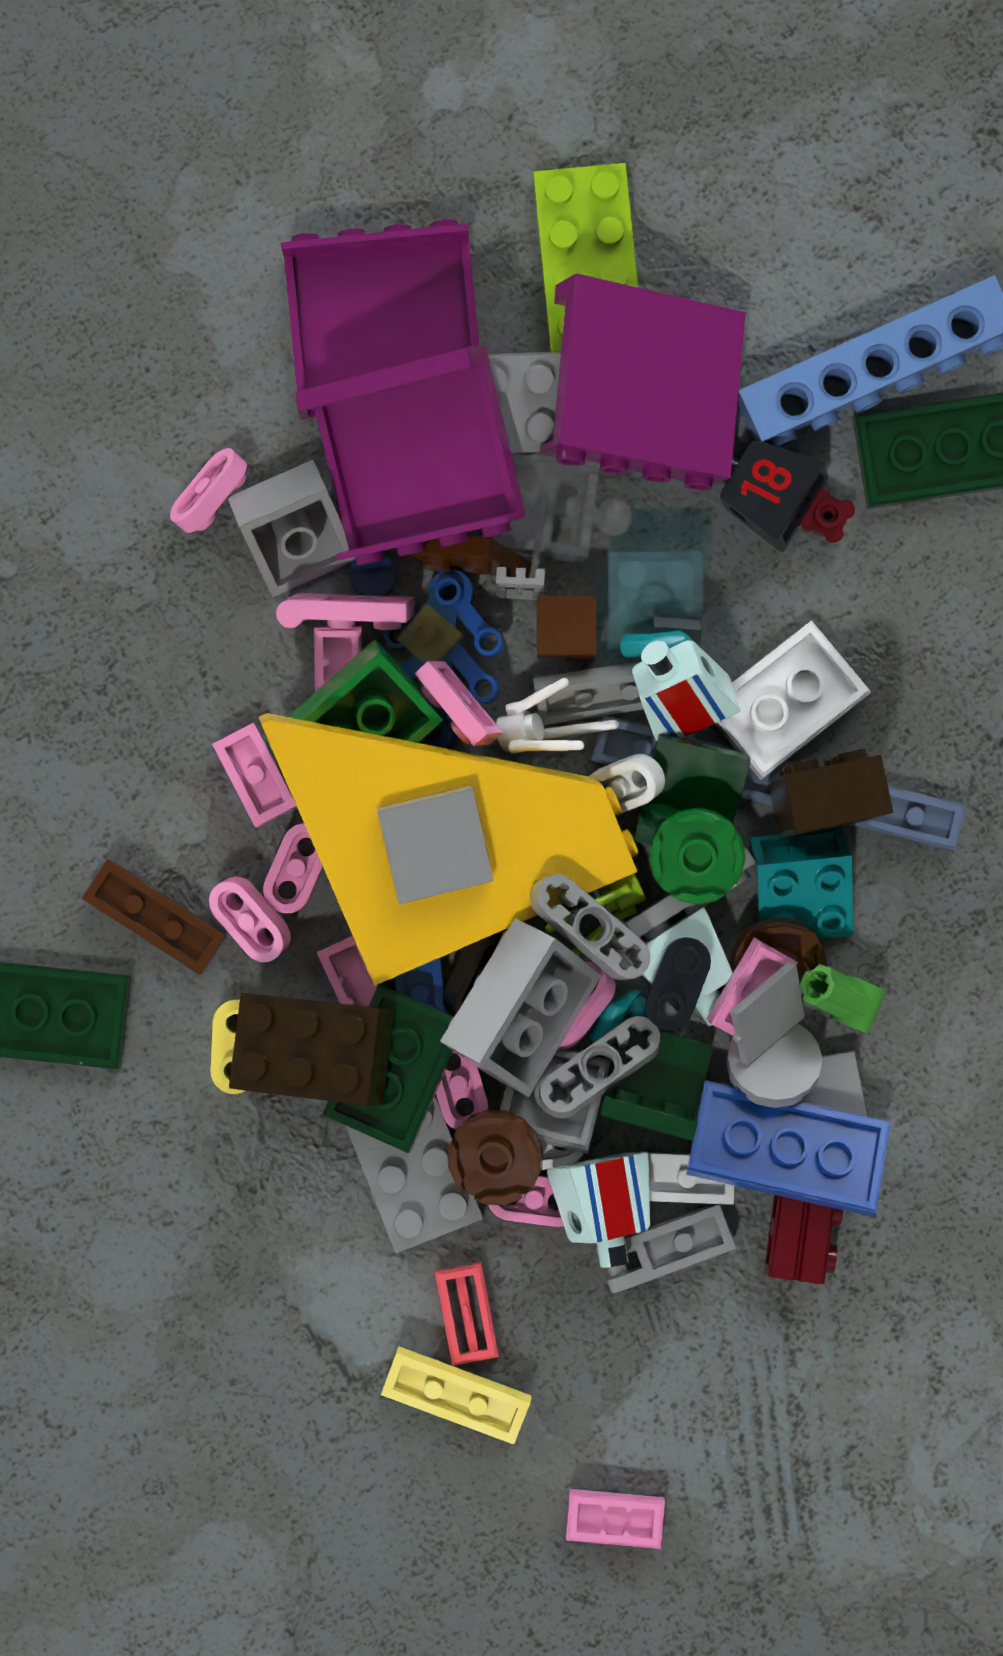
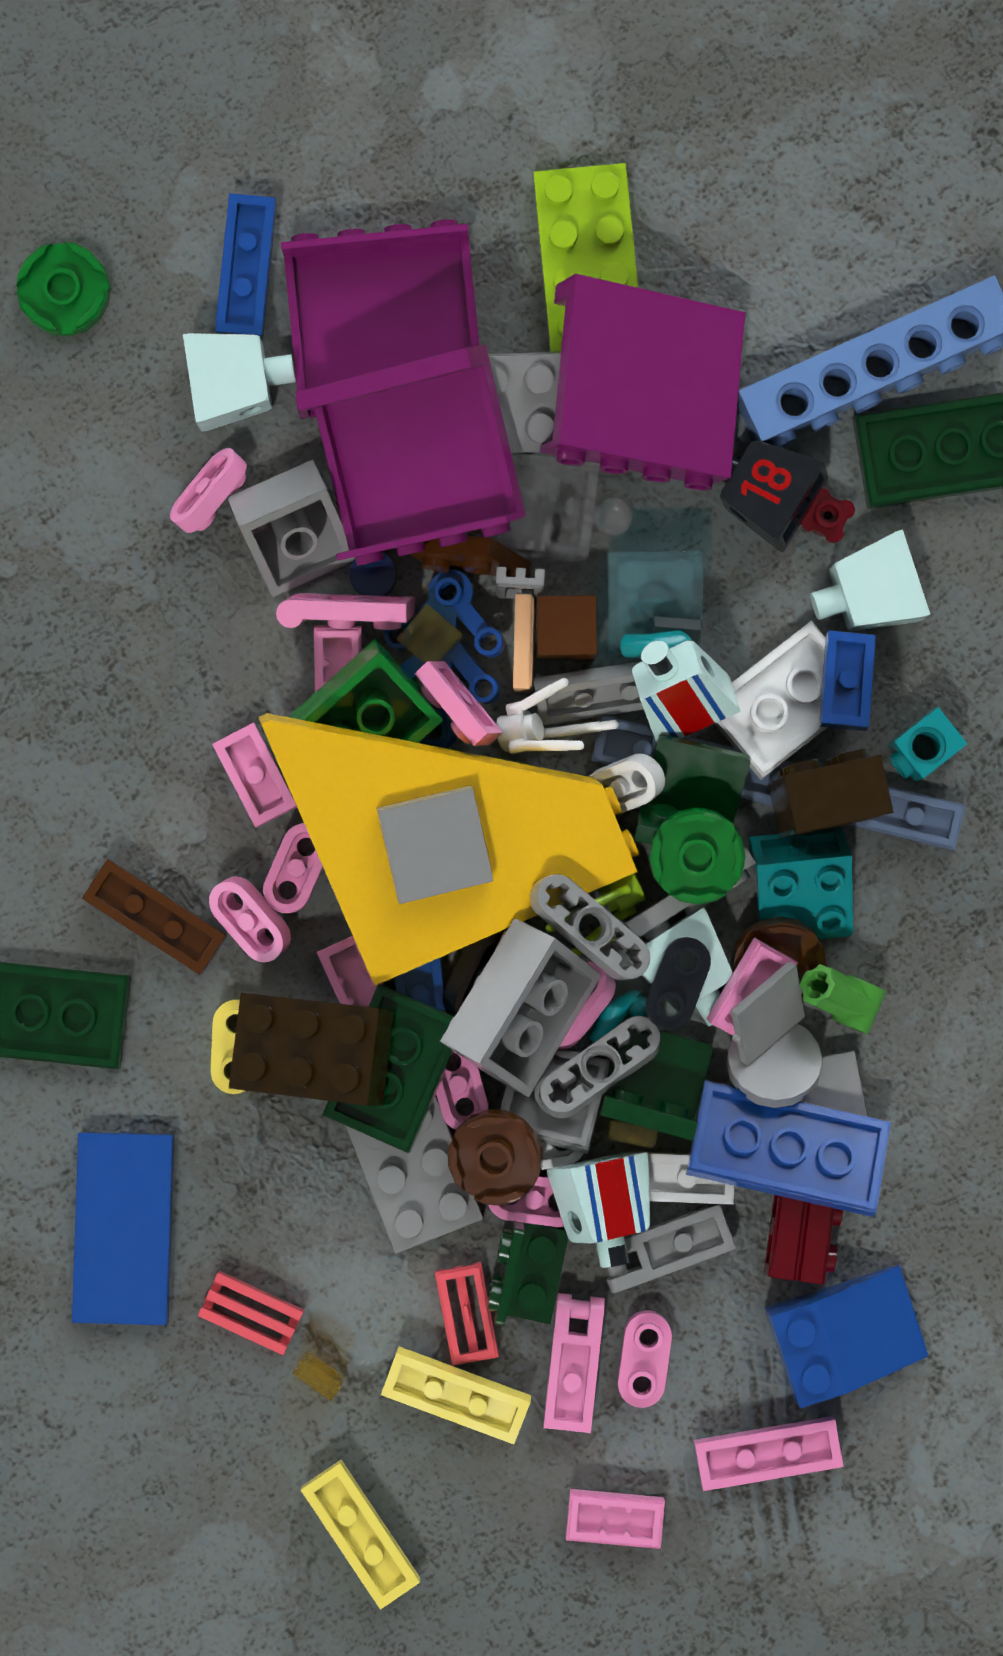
none -> green tile [16,242,111,337]
none -> blue tile [72,1132,175,1325]
none -> light aqua torso [183,333,296,432]
none -> coral tile [198,1270,304,1355]
none -> blue plate [215,193,277,340]
none -> clear yellow tile [292,1352,344,1401]
none -> light yellow plate [301,1460,420,1610]
none -> dark green bracket [487,1221,568,1326]
none -> light nougat tile [513,594,535,693]
none -> bright pink plate [543,1293,605,1433]
none -> clear yellow tile [606,1118,658,1148]
none -> bright pink plate [617,1310,672,1408]
none -> bright pink plate [694,1416,844,1491]
none -> blue slope [764,1265,928,1409]
none -> light aqua torso [810,529,930,631]
none -> blue plate [819,630,876,731]
none -> teal brick [887,707,967,782]

